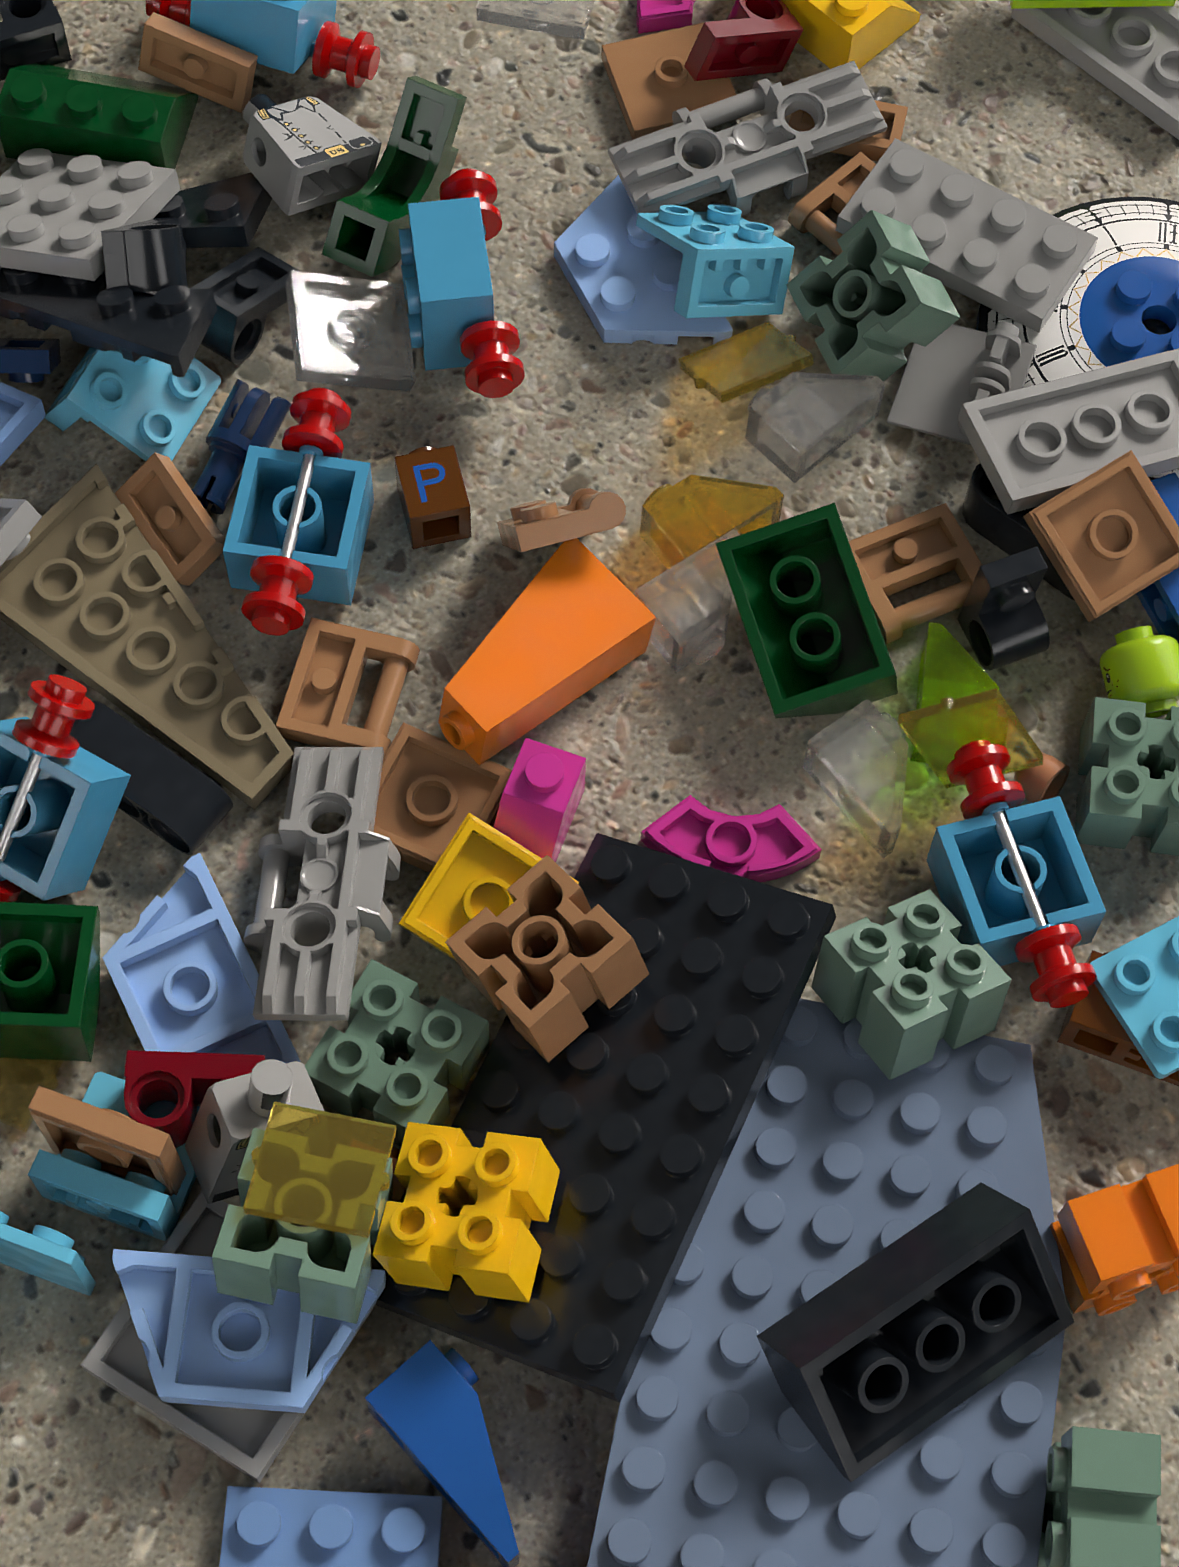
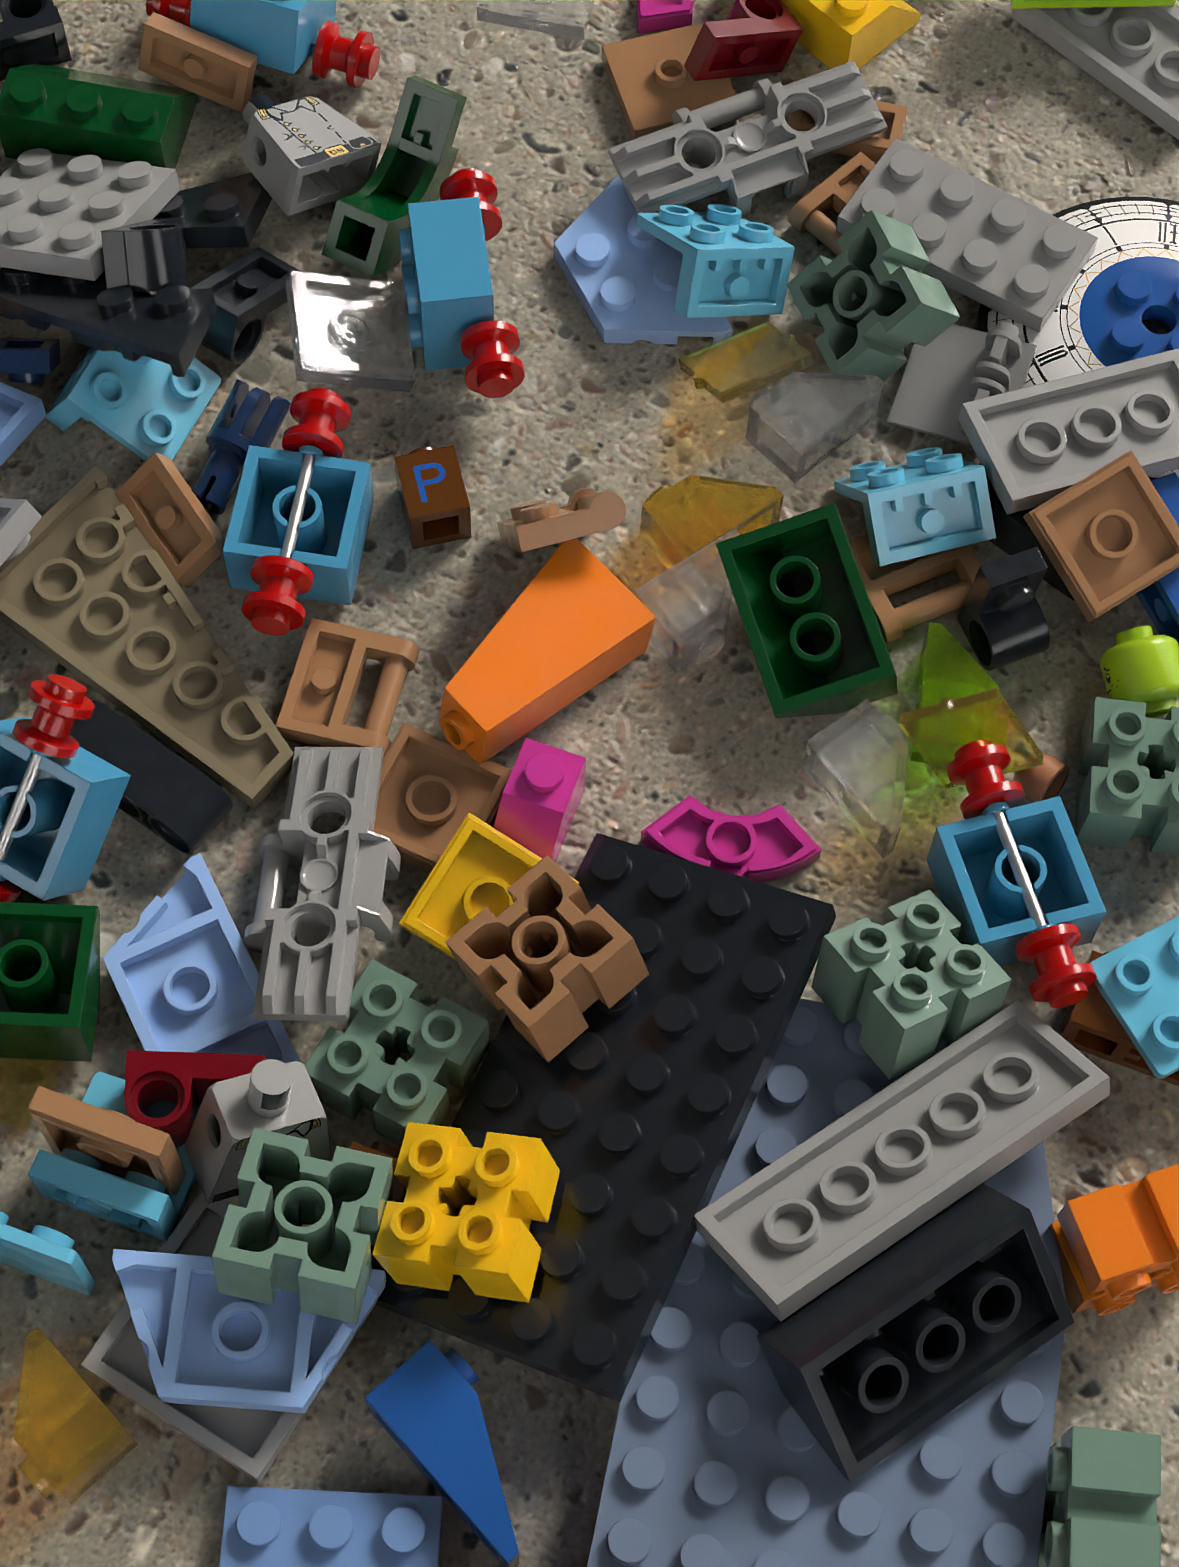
clear yellow piece [243,1102,396,1238] -> none
none -> clear yellow slope [14,1327,137,1504]
none -> light grey plate [694,1000,1111,1322]
none -> medium azure bracket [834,447,996,566]

